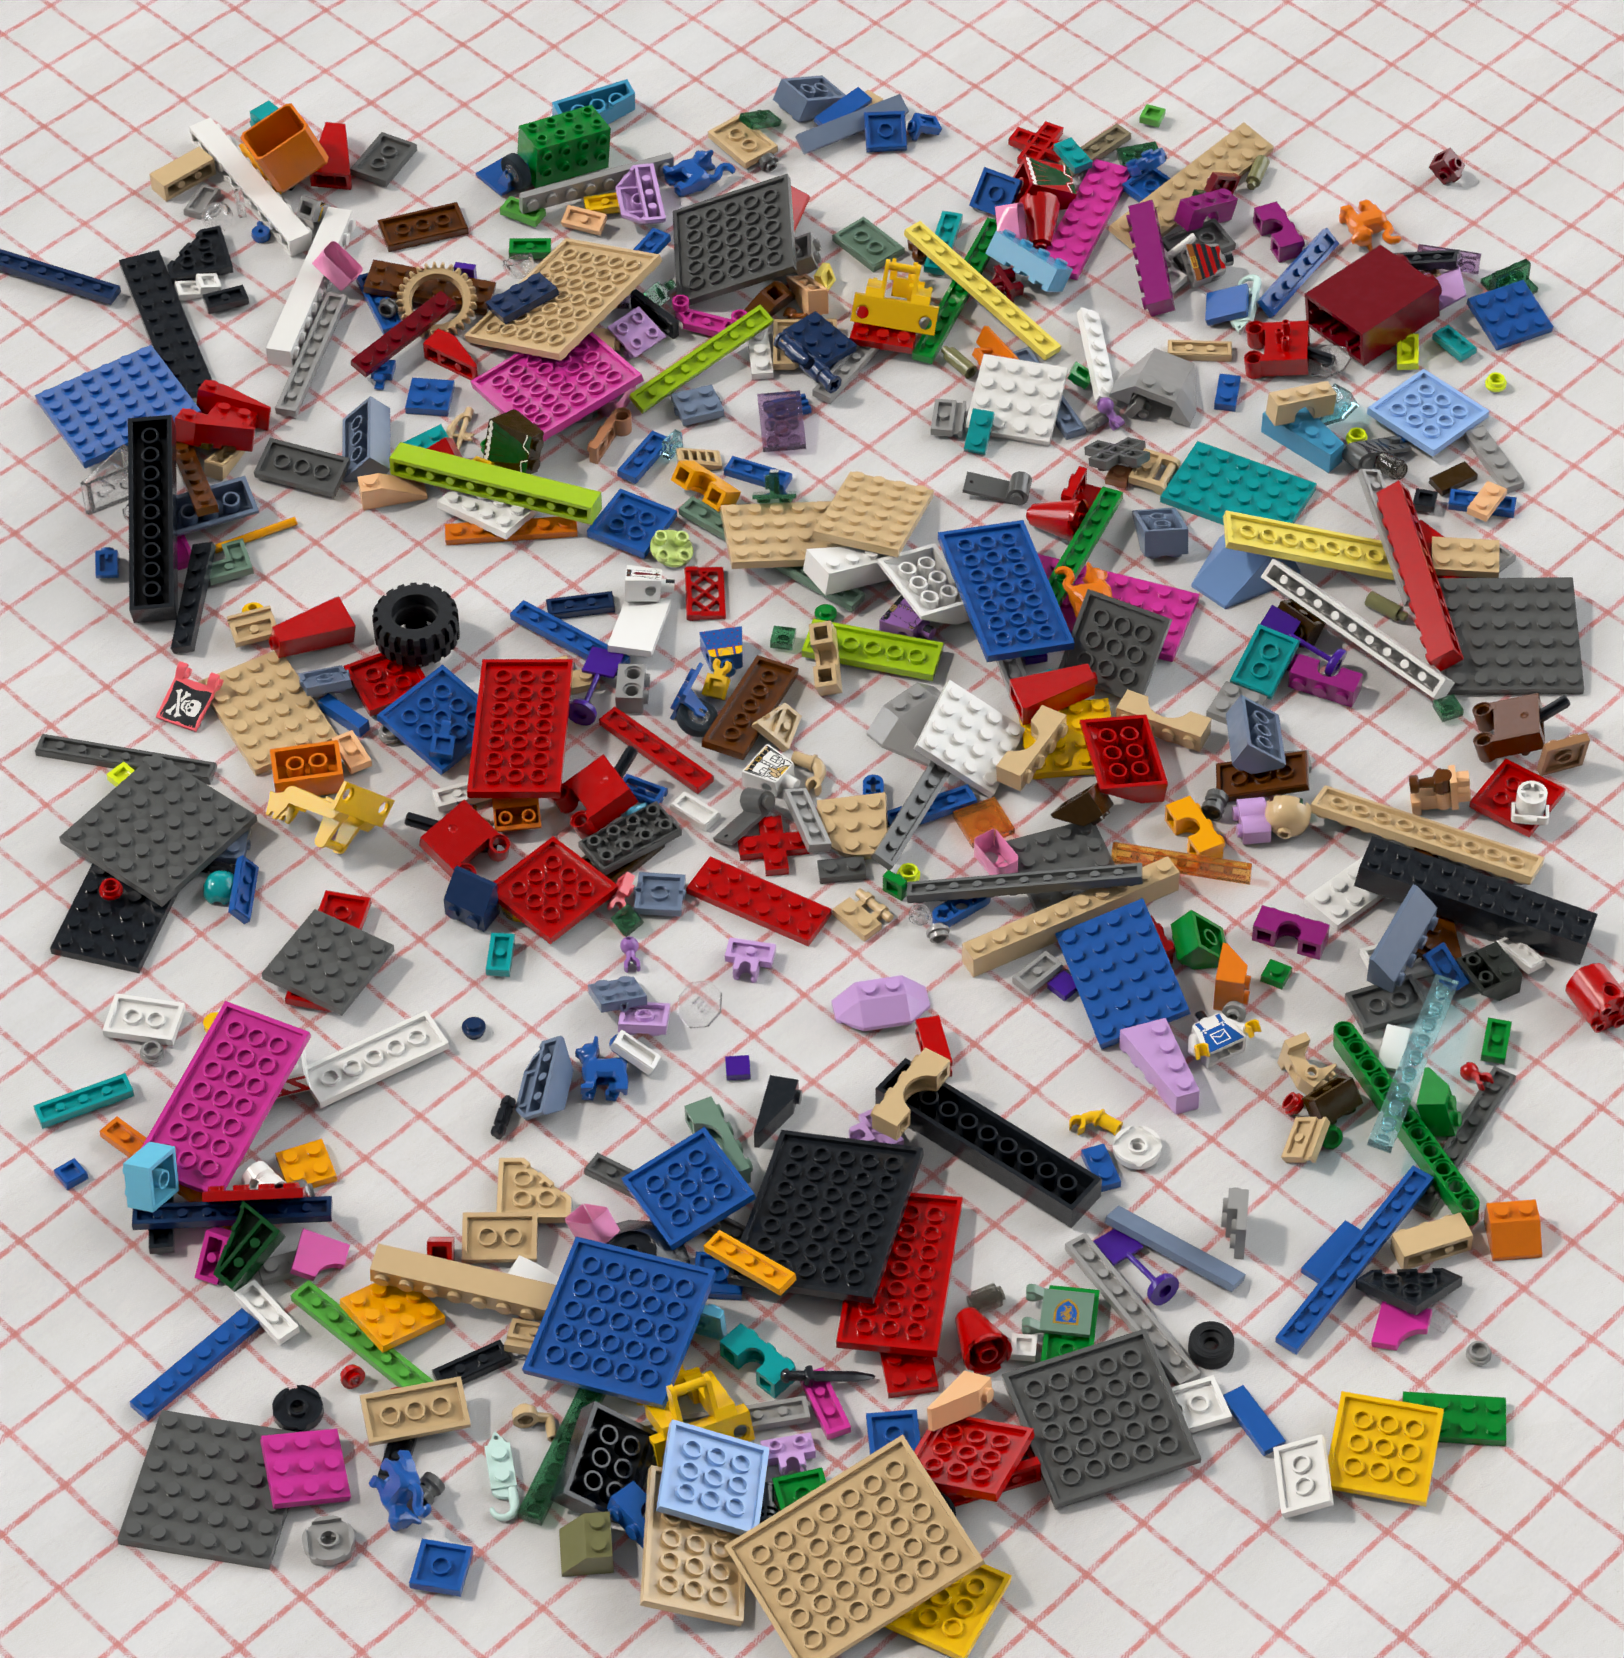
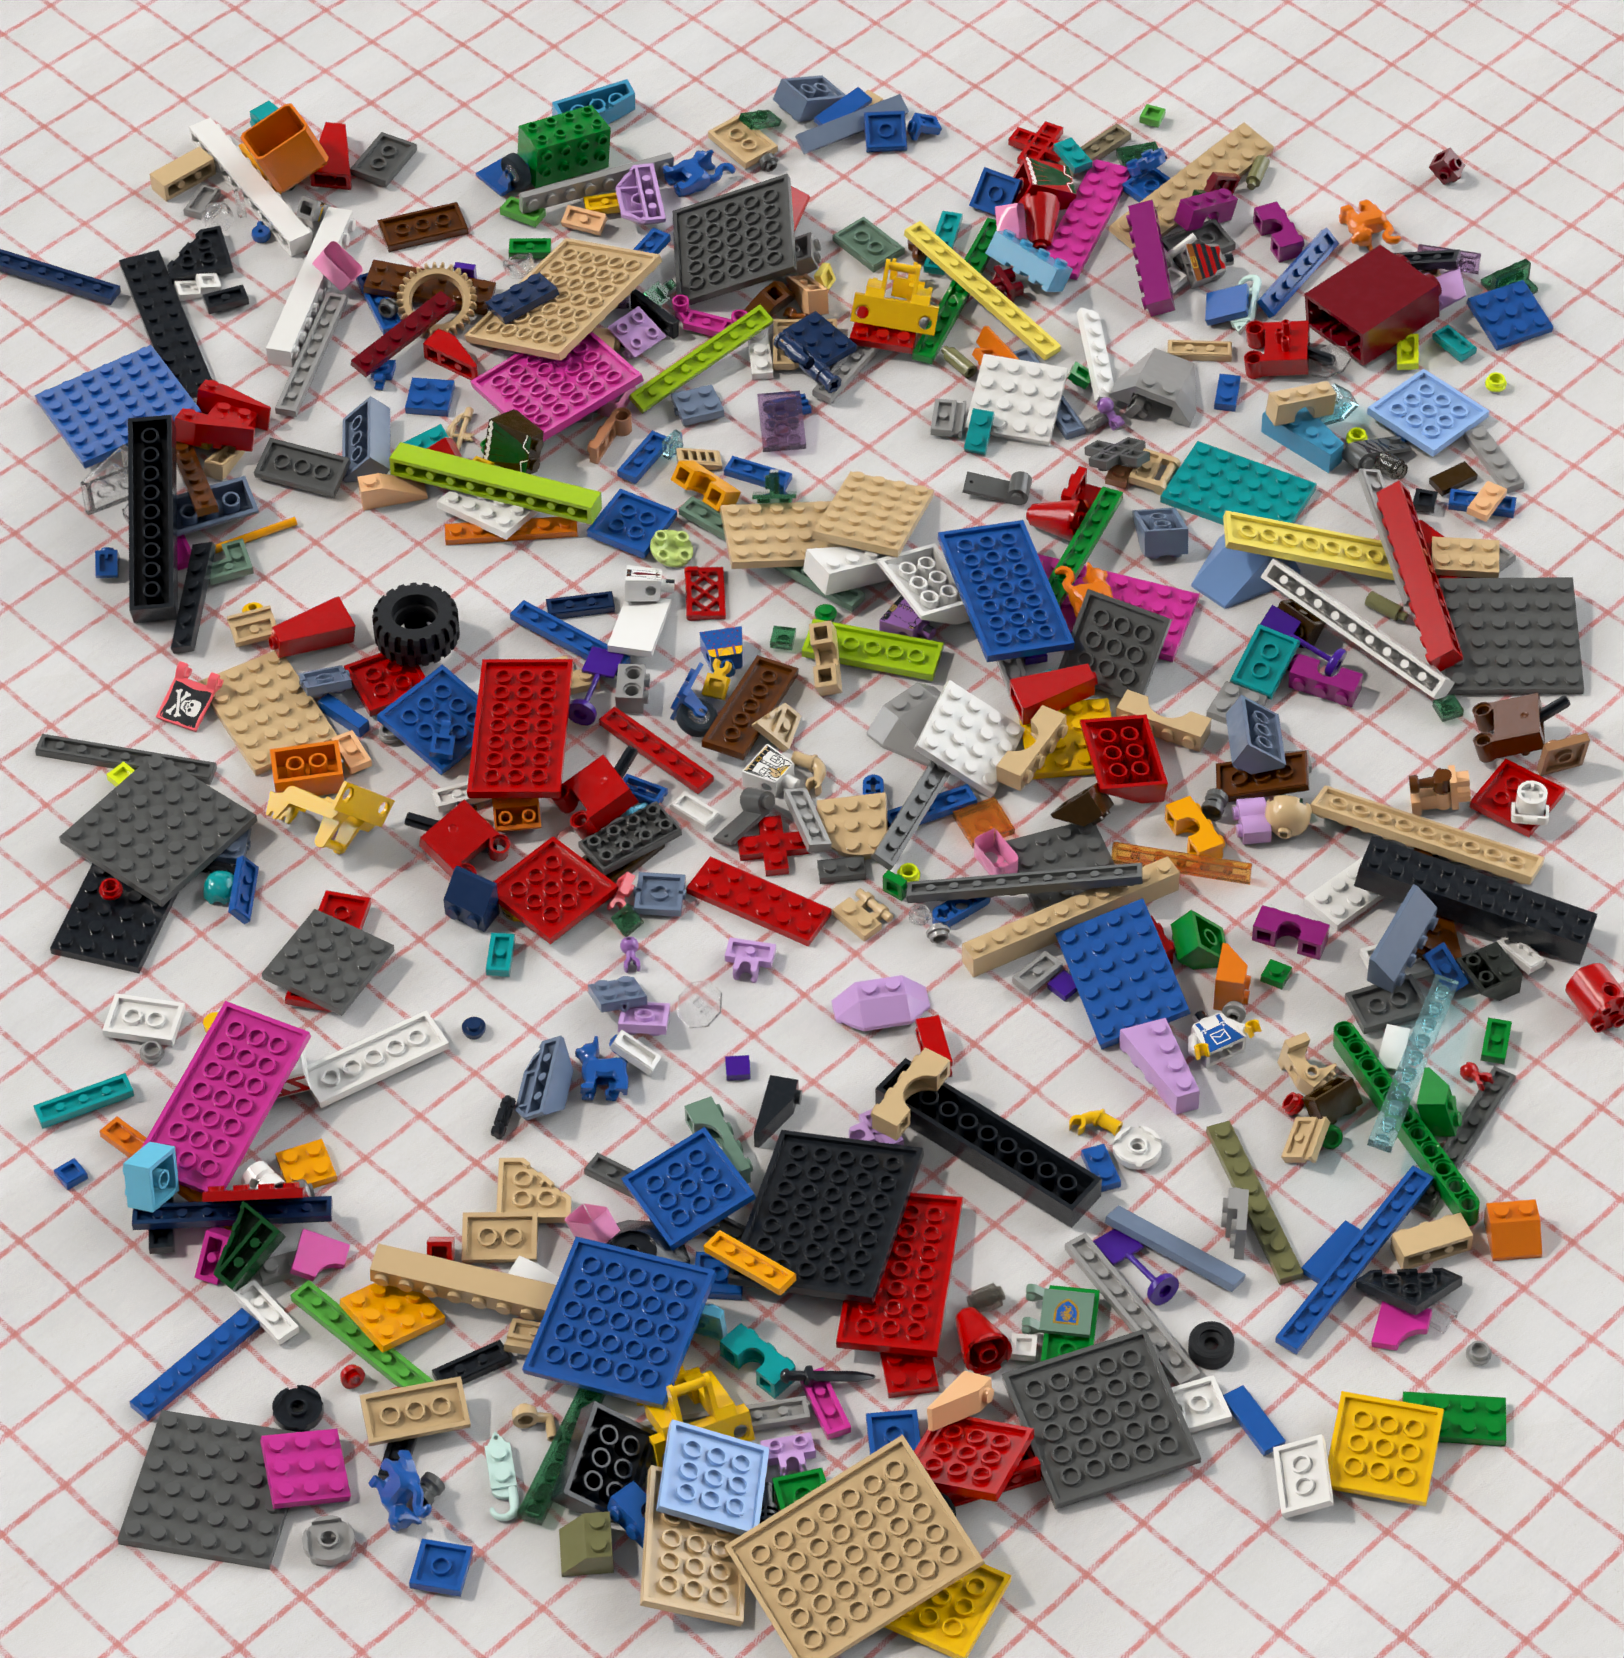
none -> olive plate [1206,1121,1303,1285]

